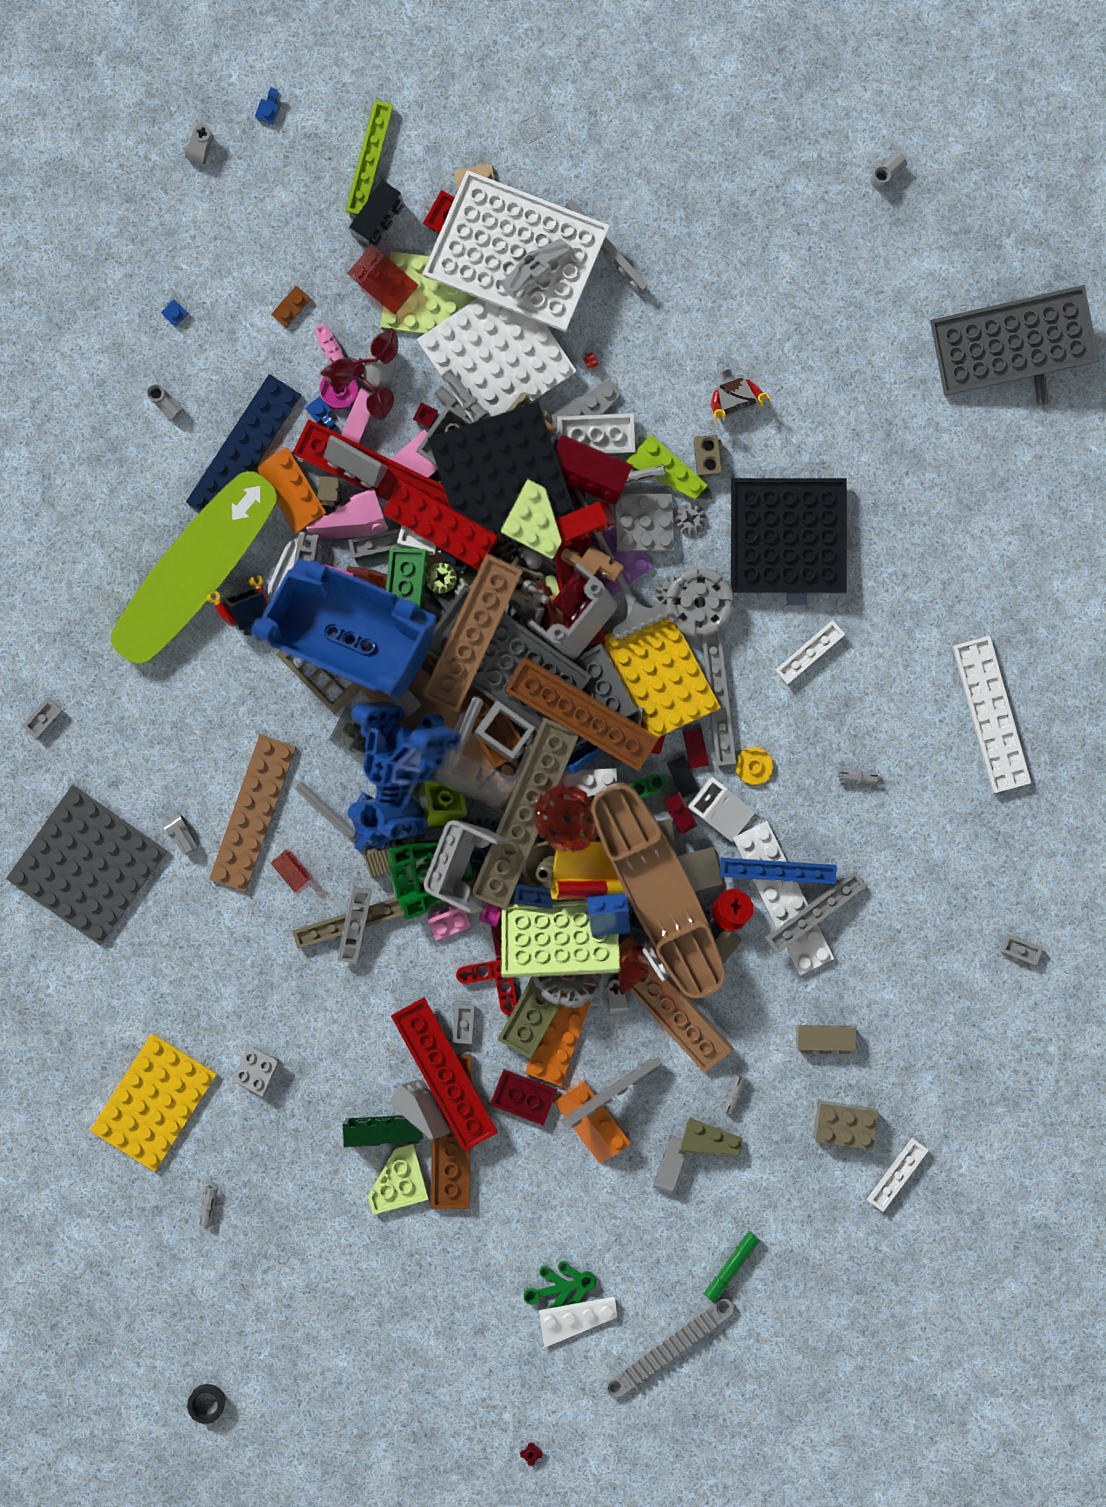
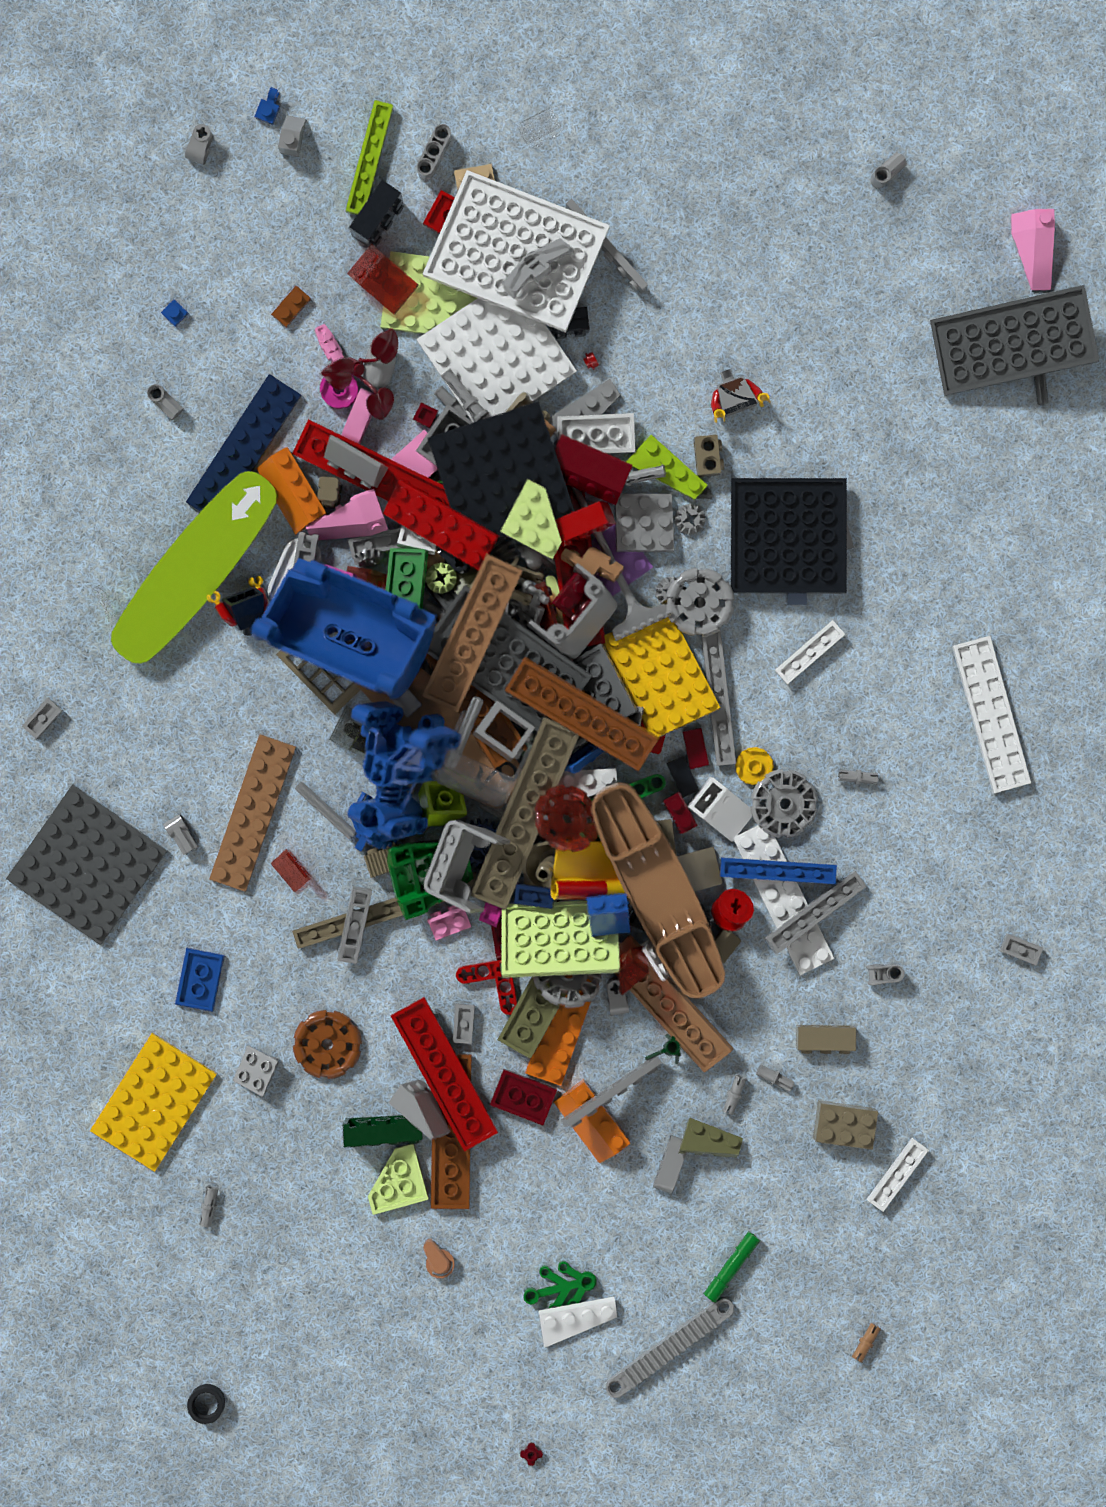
blue plate [305,396,336,430] -> none
none -> blue tile [175,948,225,1012]
none -> light grey slope [278,115,306,157]
none -> dark orange plate [293,1010,362,1079]
none -> light grey gear [353,548,384,568]
none -> light grey beam [417,124,452,180]
none -> nougat piece [423,1239,455,1278]
none -> black brick [550,307,590,339]
none -> dark green plant [645,1034,682,1064]
none -> light grey plate [750,769,818,838]
none -> light grey axle [756,1064,794,1091]
none -> medium nougat pin [852,1323,881,1363]
none -> light grey piece [866,963,904,985]
none -> bright pink wedge [1011,209,1055,291]

